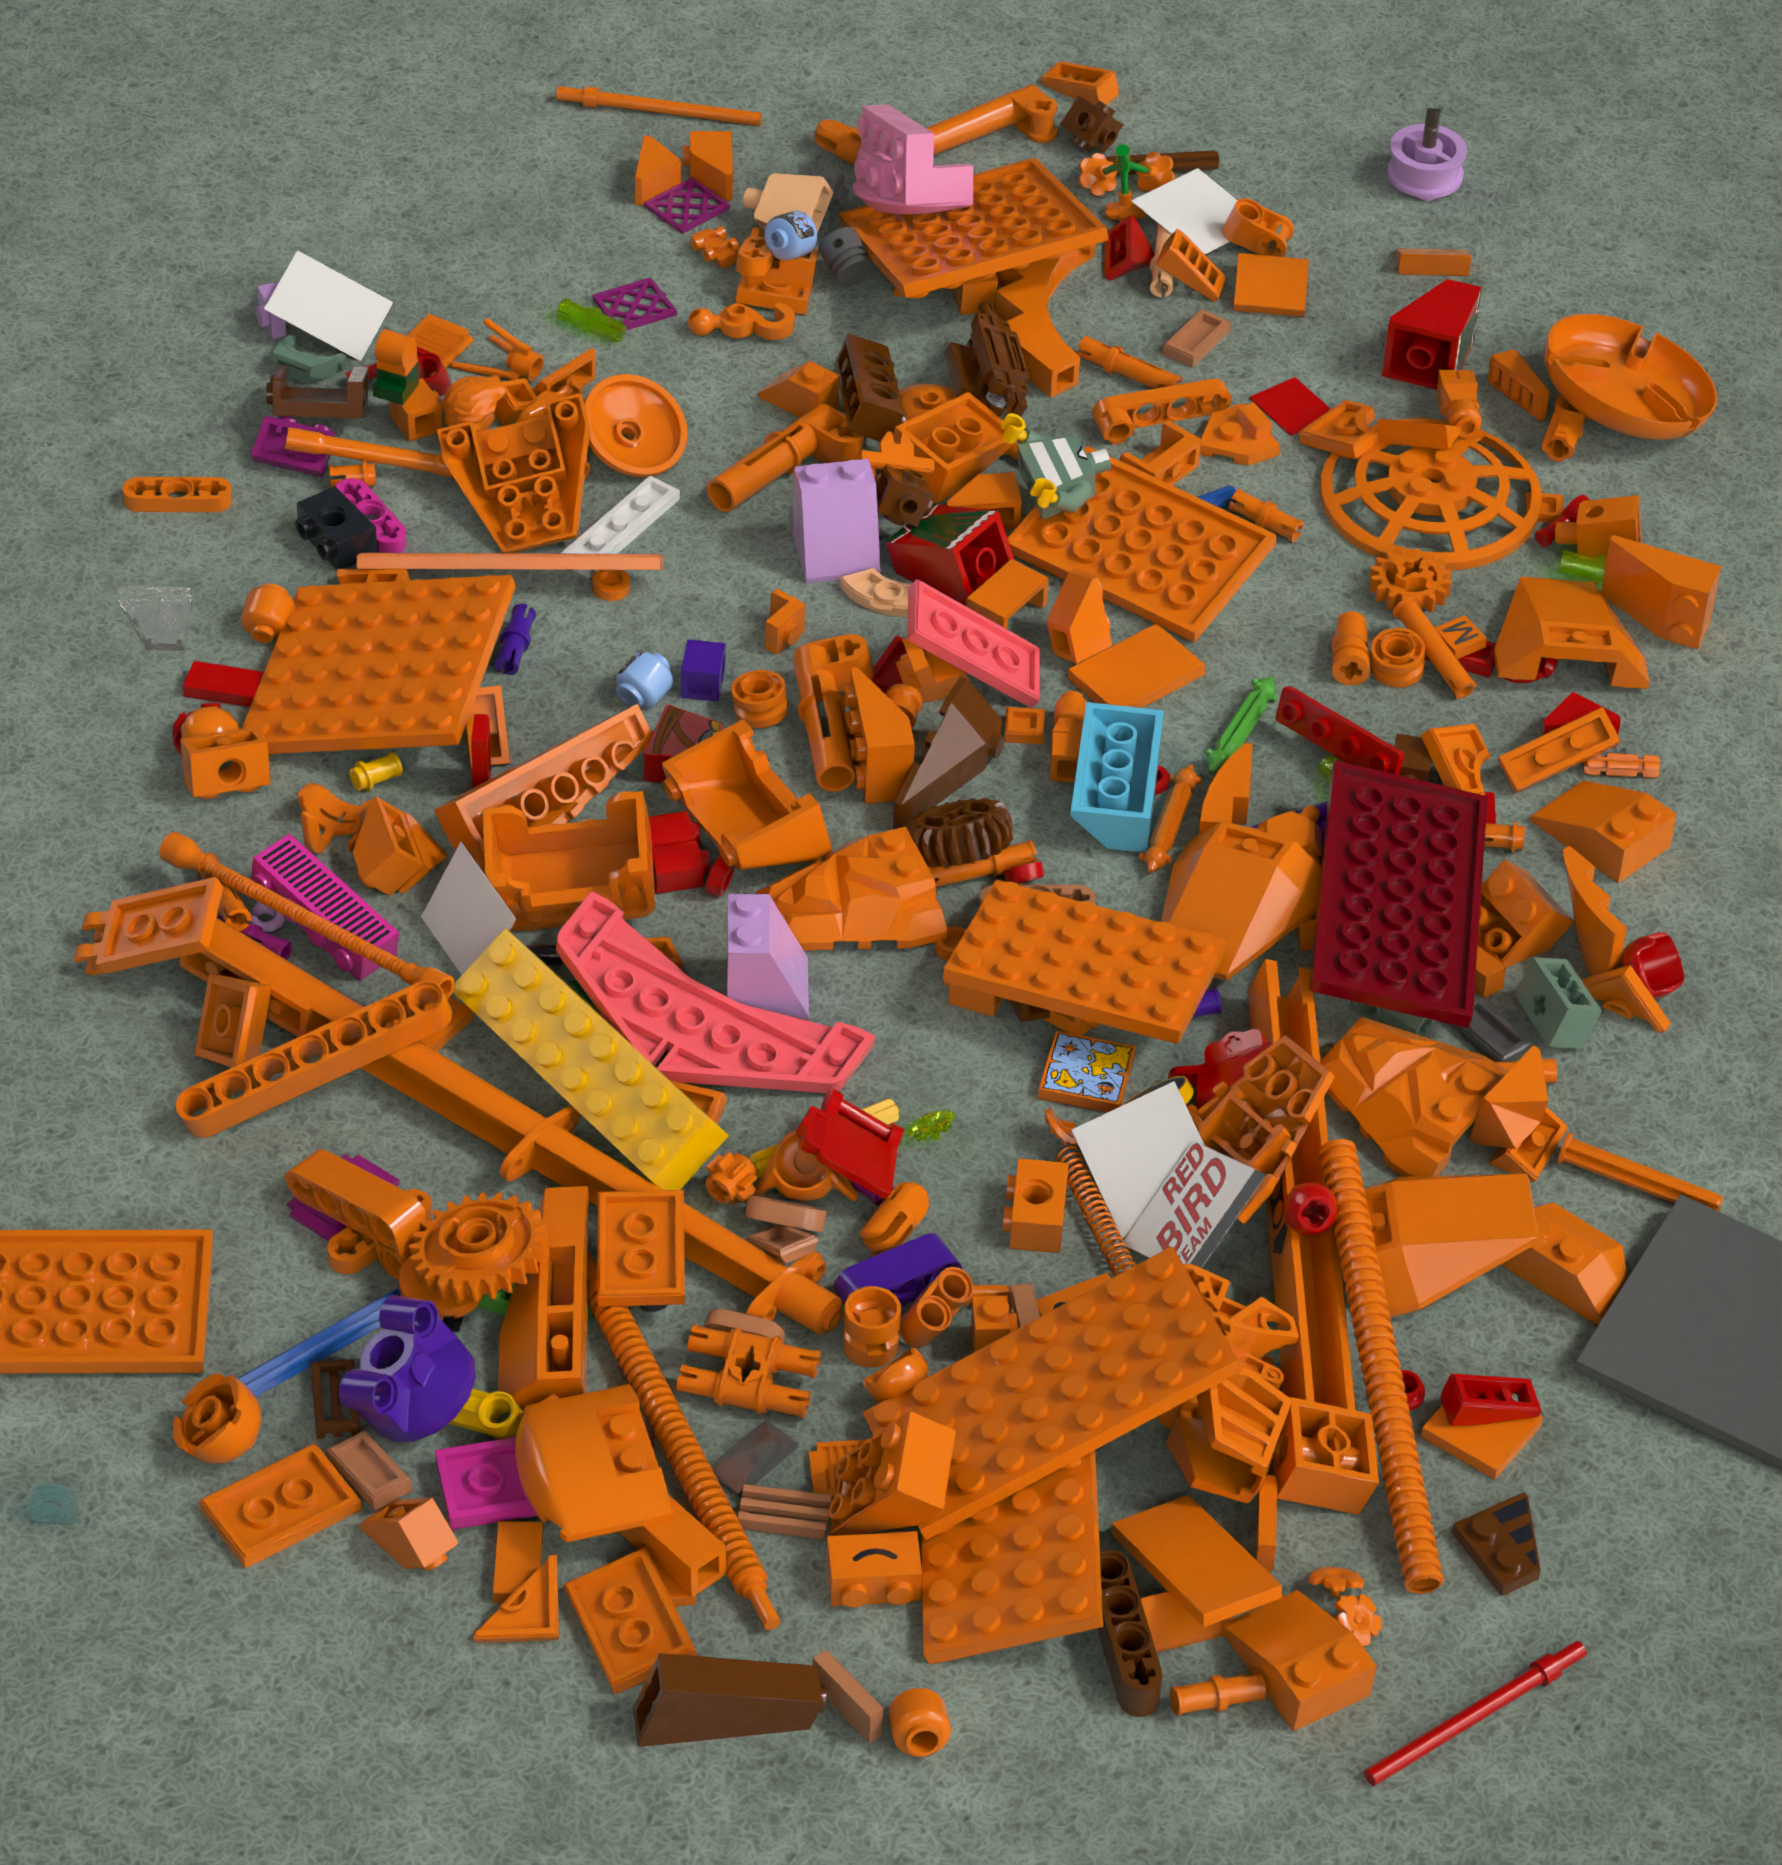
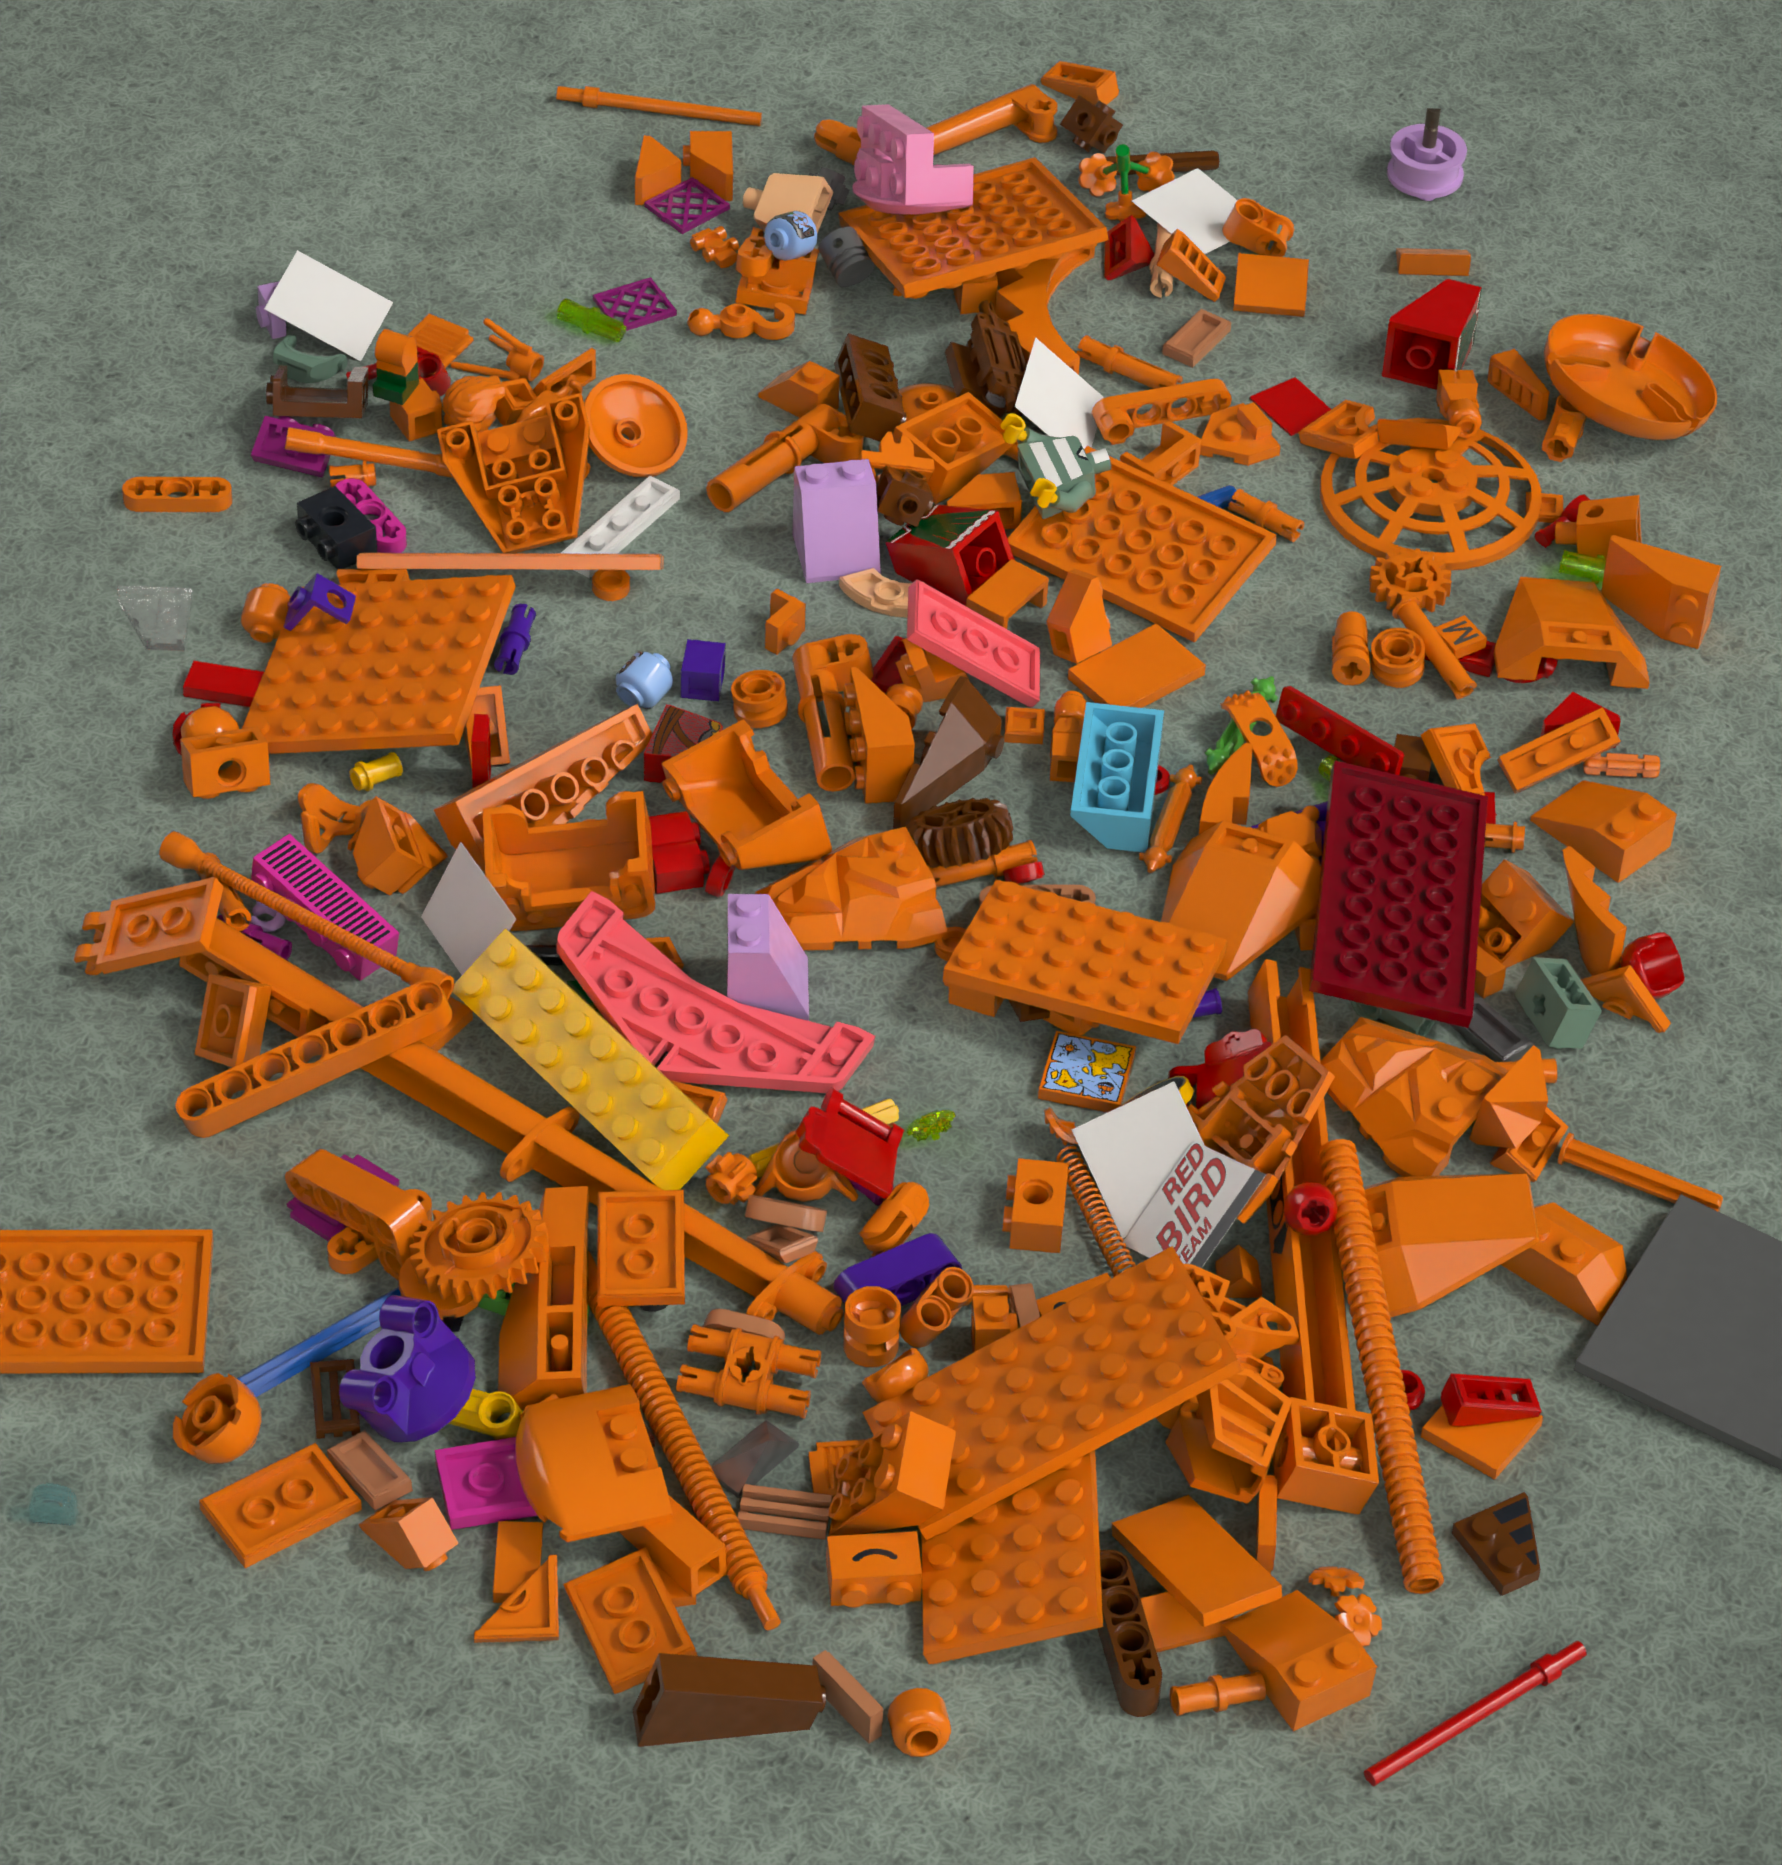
none -> dark purple bracket [284,573,356,631]
none -> white sticker [1015,338,1104,449]
none -> orange slope [1215,1245,1262,1298]
none -> orange piece [1220,690,1298,787]

